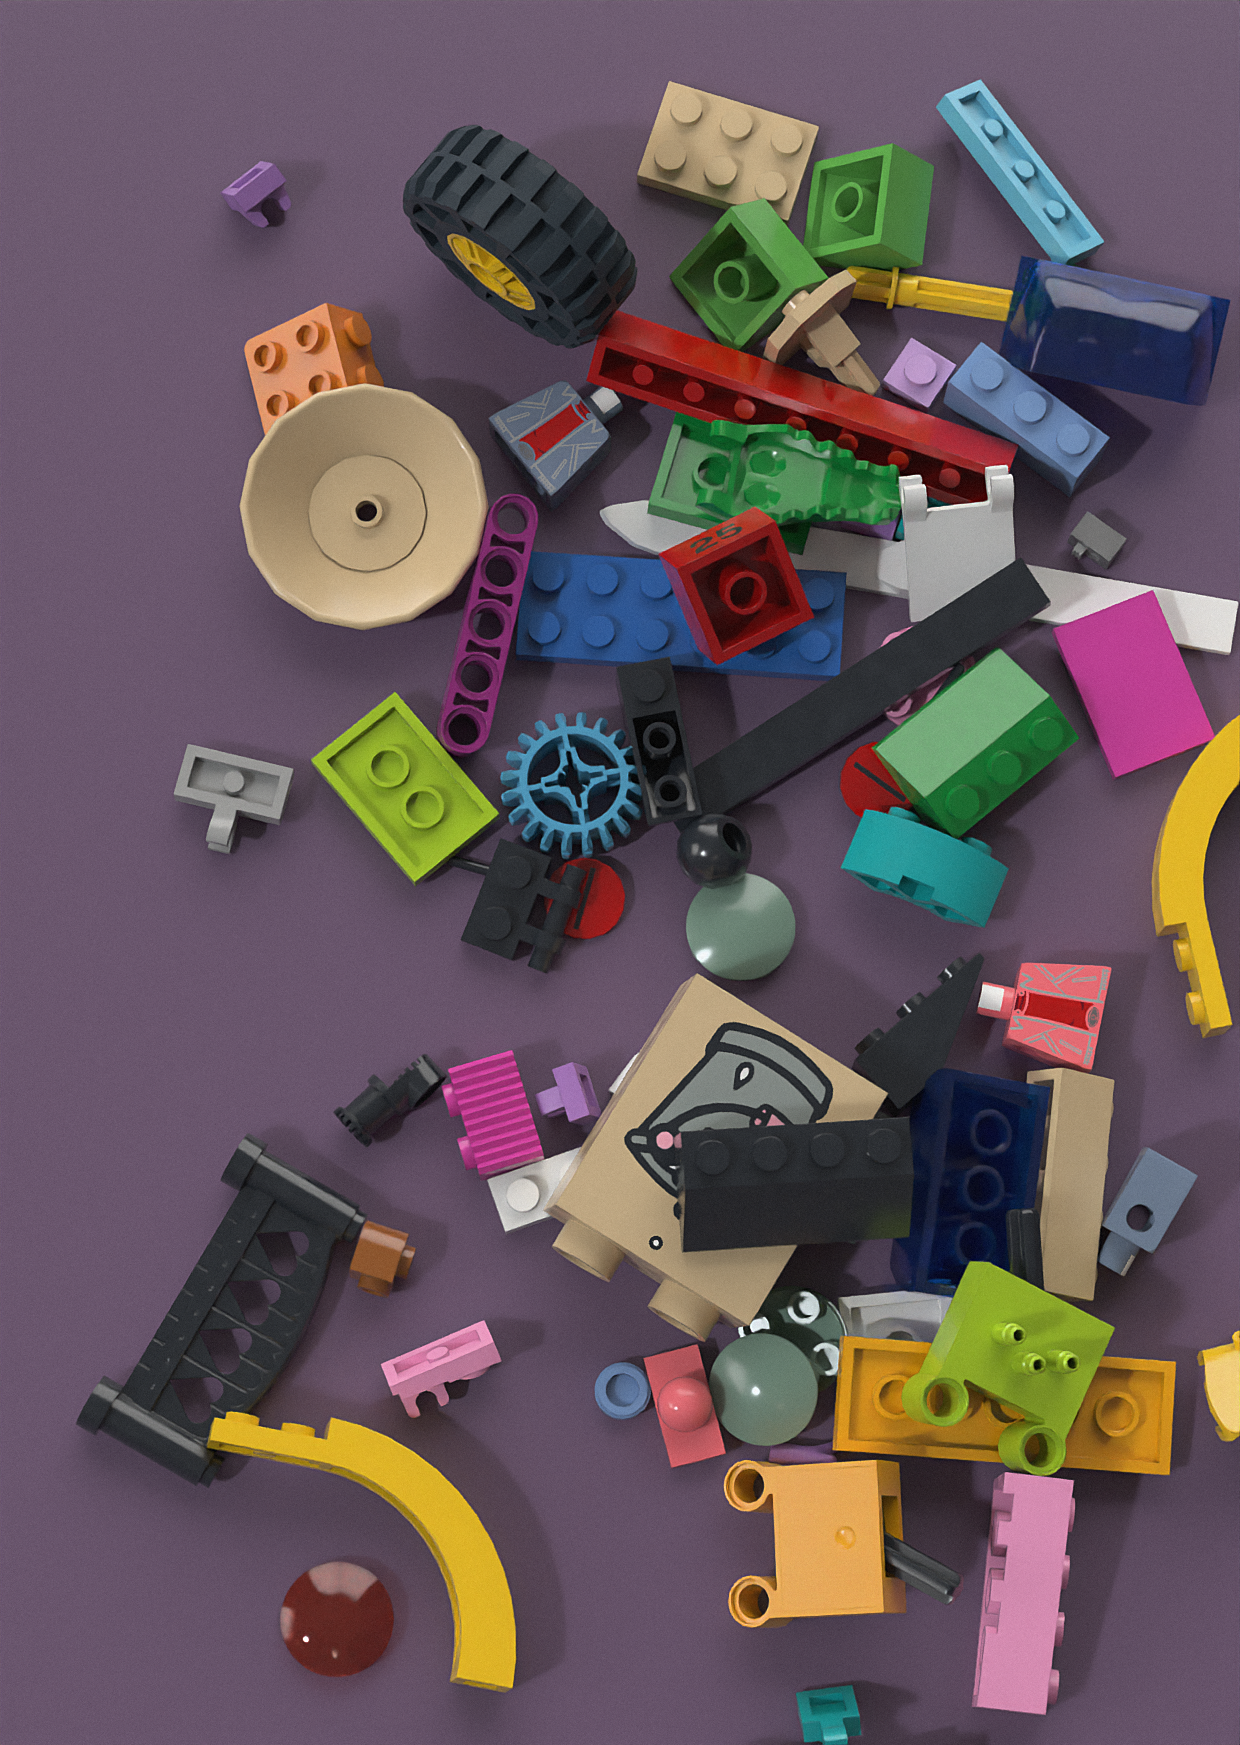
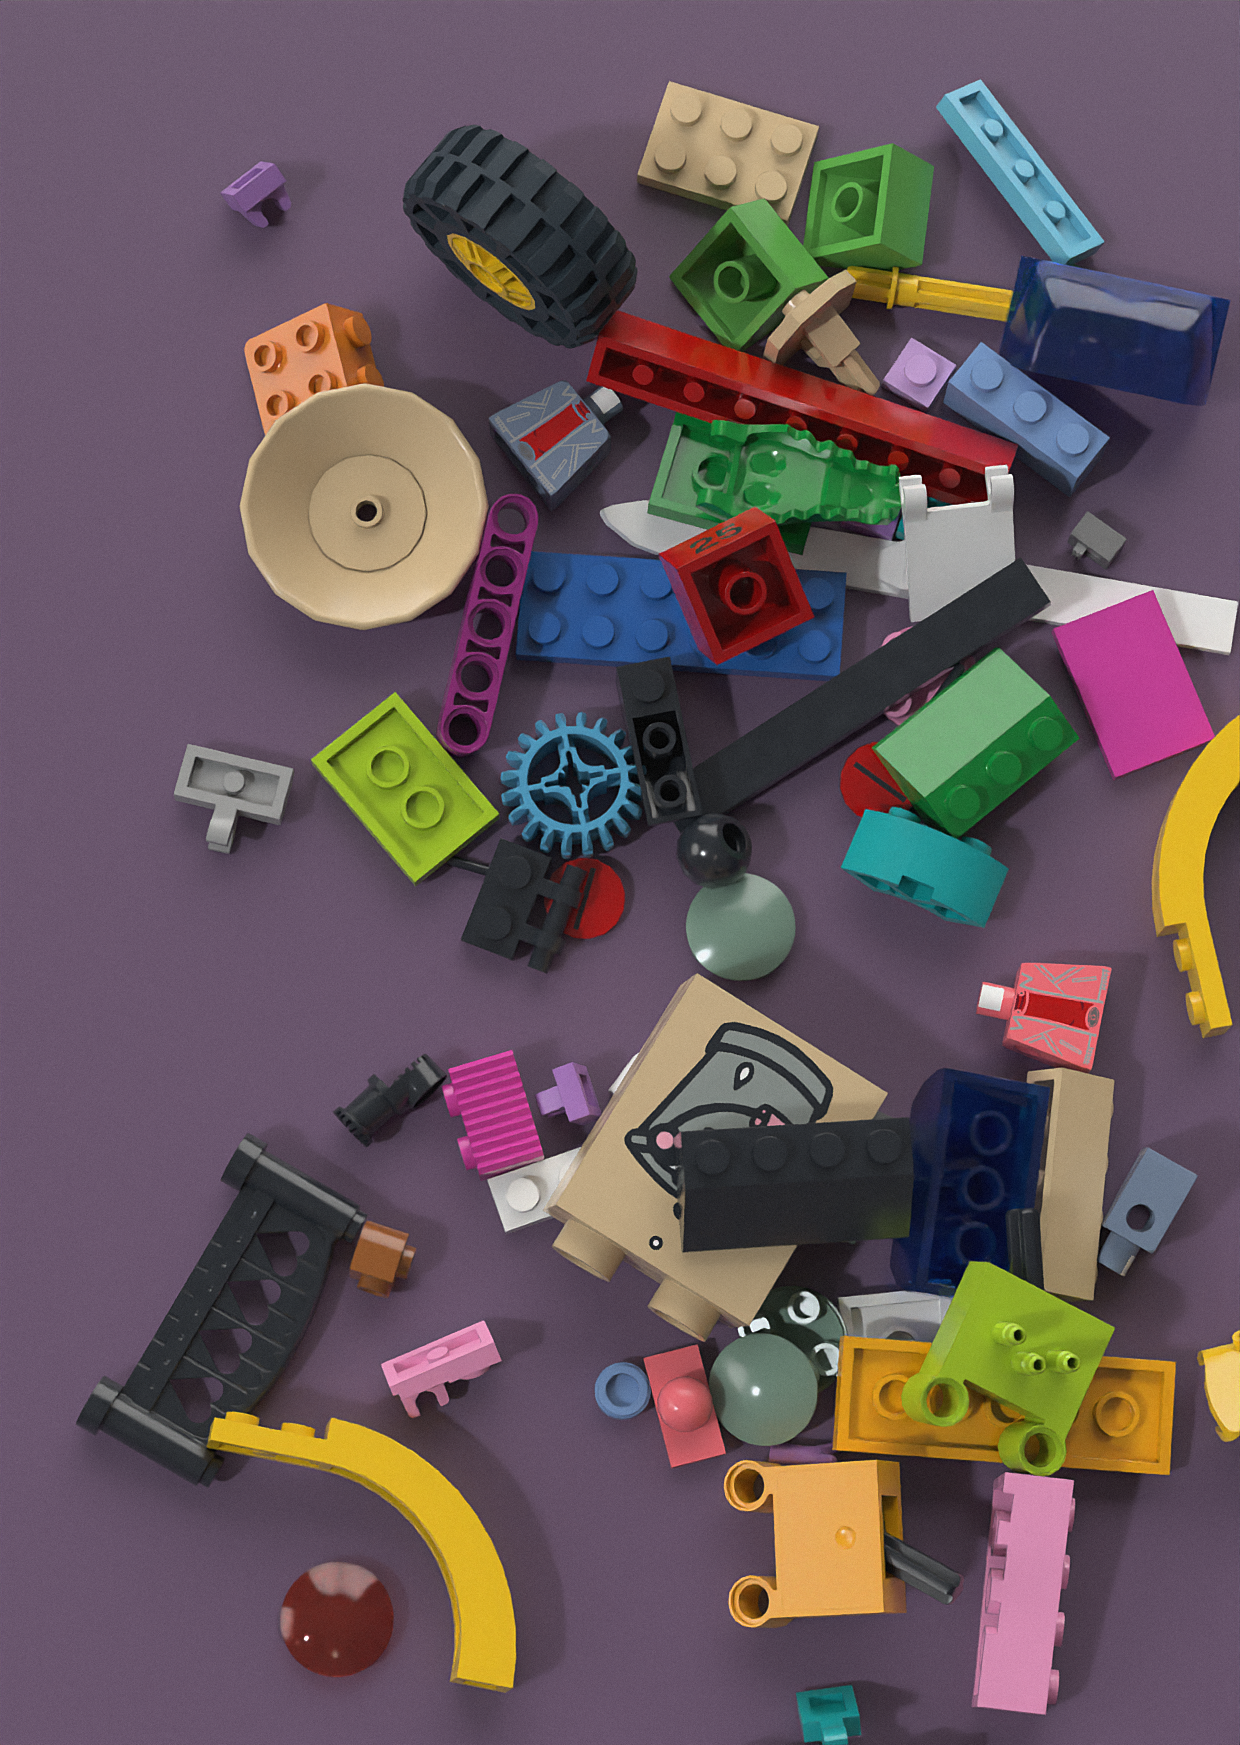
black slope [852,953,985,1118] -> none

